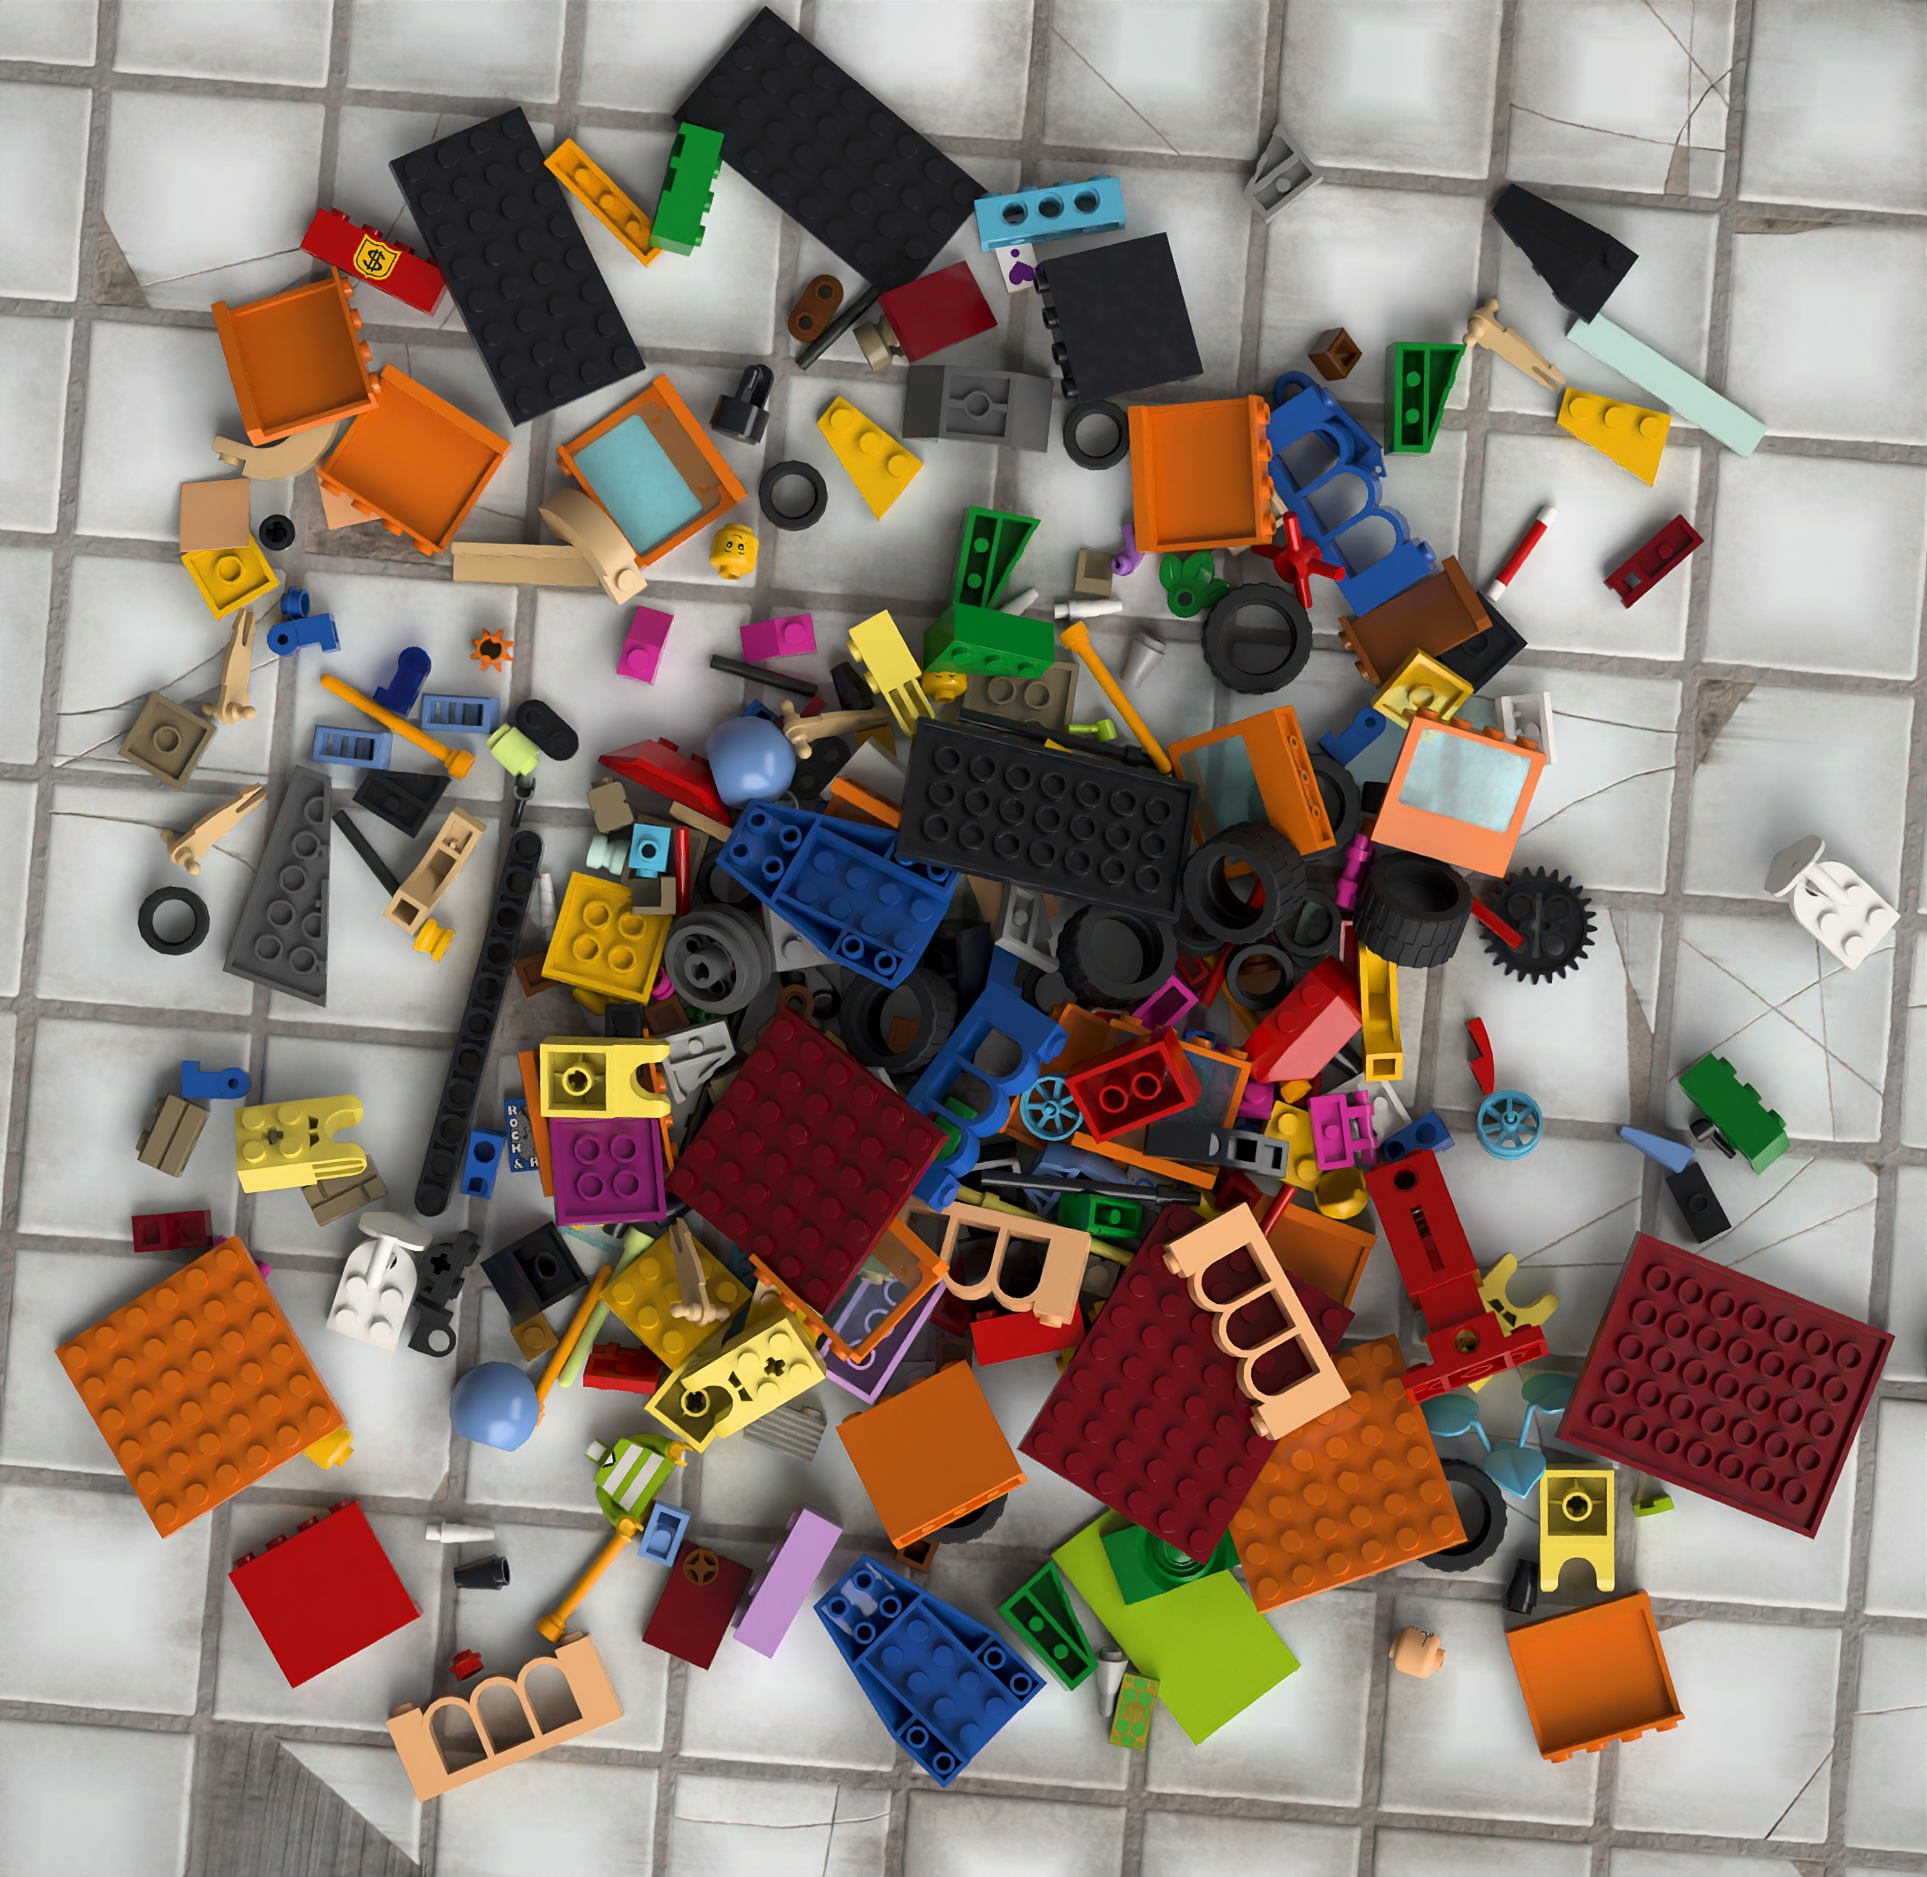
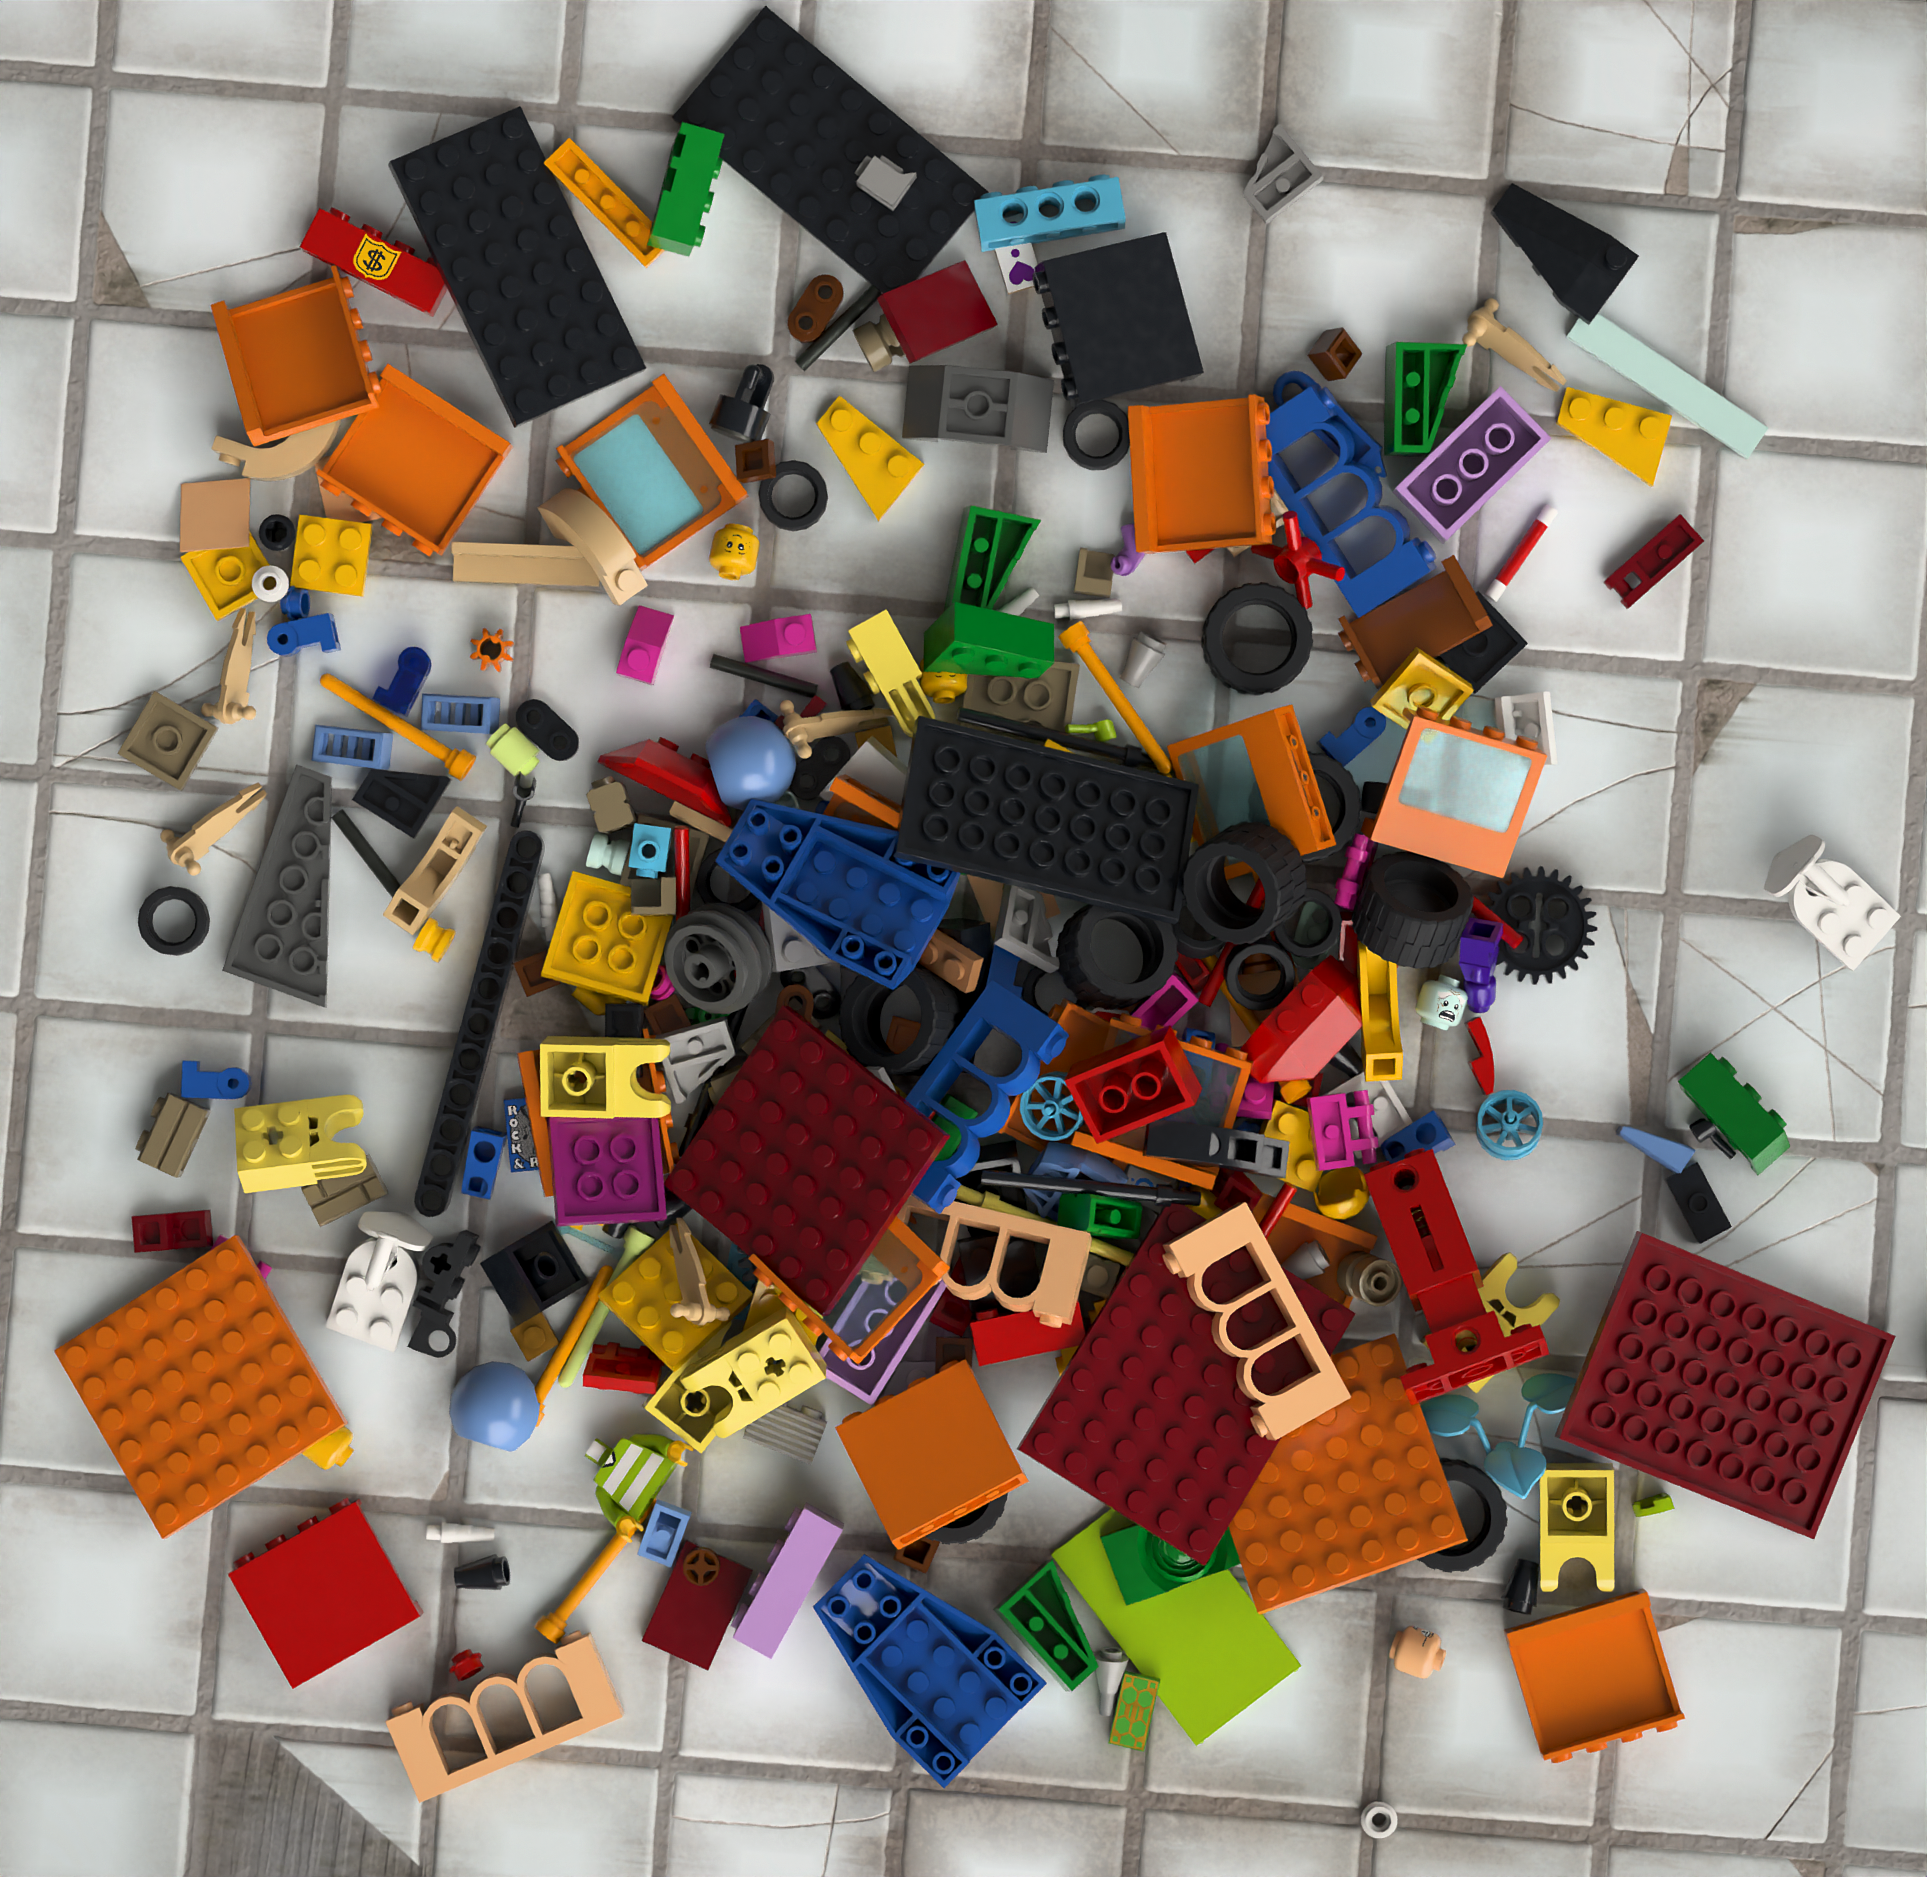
green plate [1159,549,1230,618] -> none
none -> white plate [252,565,289,602]
none -> yellow plate [290,514,373,597]
none -> reddish brown plate [735,439,776,484]
none -> light grey window [855,155,917,211]
none -> medium nougat plate [918,929,984,993]
none -> light grey cone [1280,1240,1331,1280]
none -> dark tan wheel [1337,1251,1402,1307]
none -> white plate [1361,1801,1398,1838]
none -> lavender brick [1393,386,1552,544]
none -> light aqua head [1415,975,1468,1031]
none -> dark purple piece [1459,917,1503,1013]

